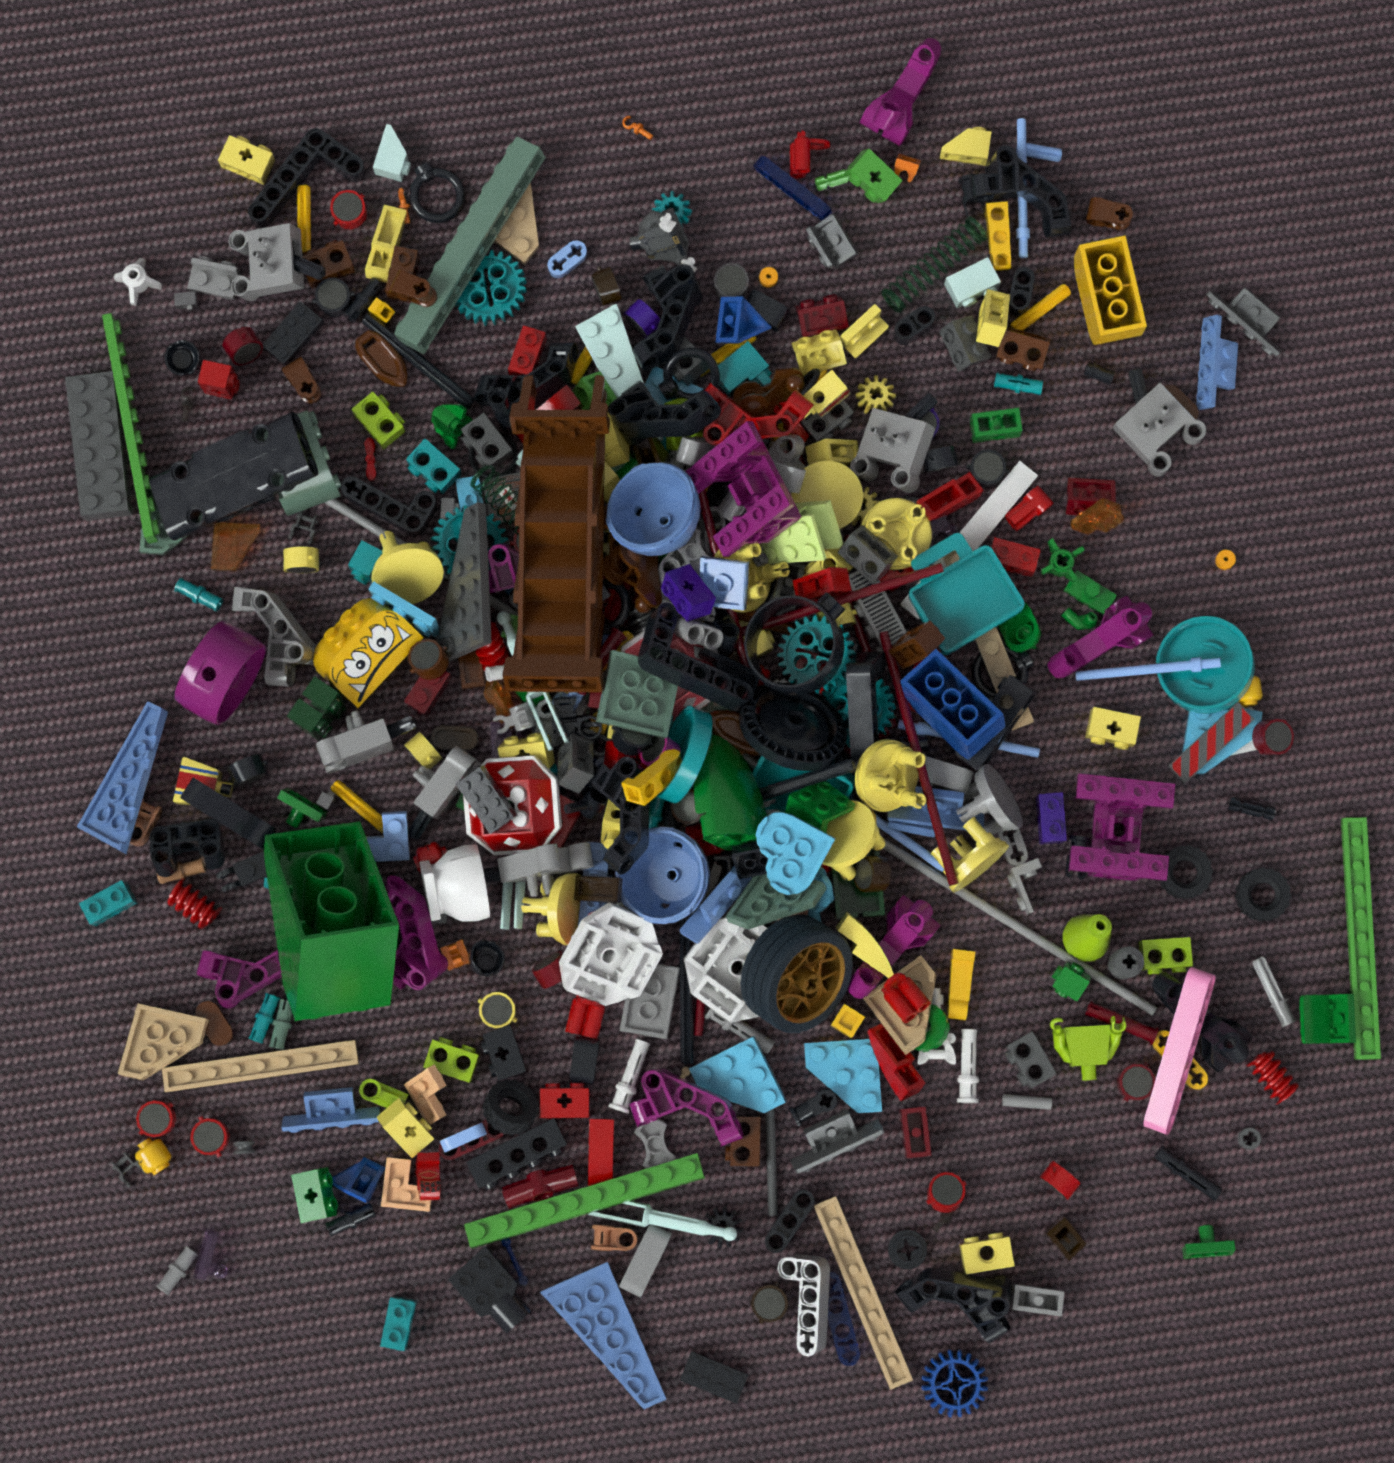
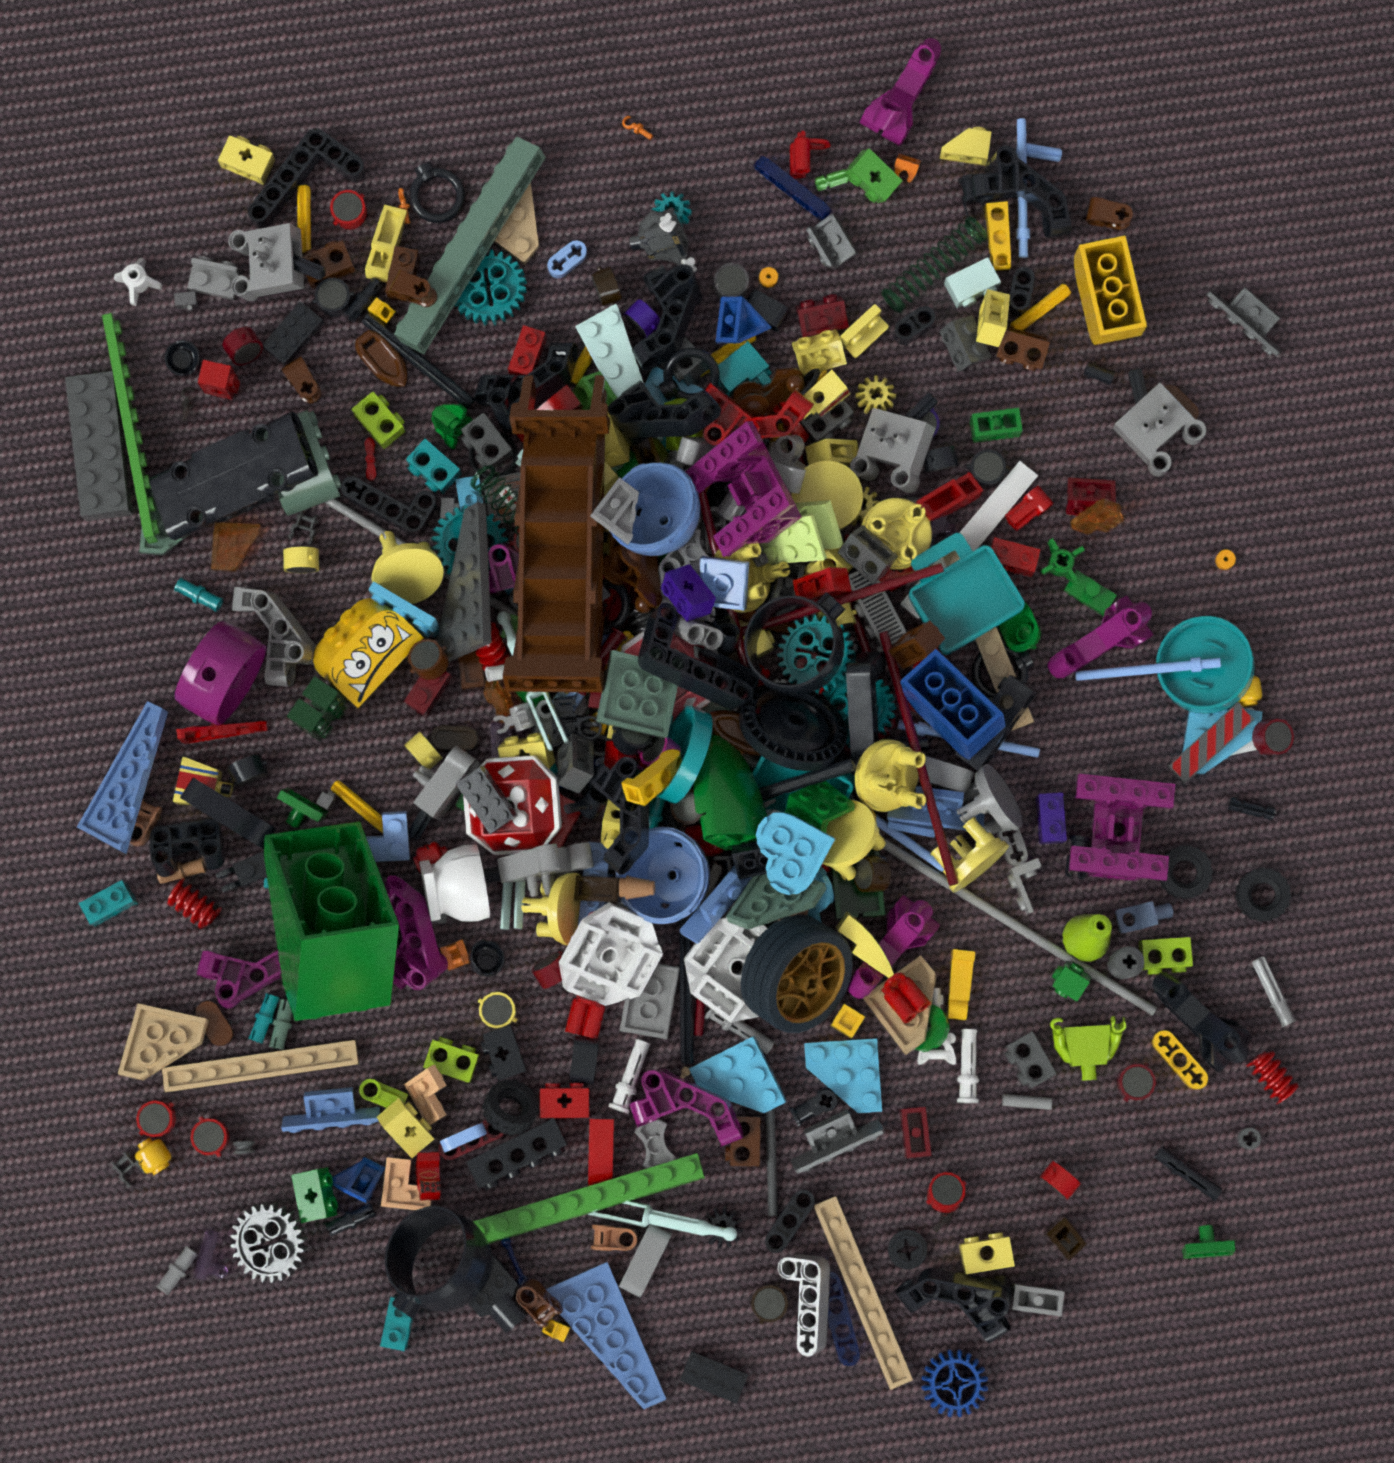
light grey piece [316,710,418,774] -> none
teal brick [348,540,382,585] -> none
light aqua slope [373,124,411,182] -> none
dark red piece [502,1165,578,1209] -> none
red slope [867,1024,925,1101] -> none
teal pin [994,372,1043,395] -> none
green arm [1061,607,1098,630] -> none
light yellow brick [1085,707,1141,750] -> none
dark red pin [1085,1001,1159,1045] -> none
bright pink beam [1144,967,1216,1135] -> none
medium blue bracket [1196,315,1238,410] -> none
green bracket [1299,994,1356,1044] -> none
bright green plate [1341,817,1381,1060] -> none
none -> red wing [176,721,268,745]
none -> gear [230,1202,308,1283]
none -> black cylinder [385,1206,491,1319]
none -> reddish brown piece [516,1279,563,1328]
none -> yellow piece [541,1319,570,1342]
none -> light grey wing [590,477,639,544]
none -> medium nougat cone [619,875,655,900]
none -> sand blue bracket [1115,901,1173,933]

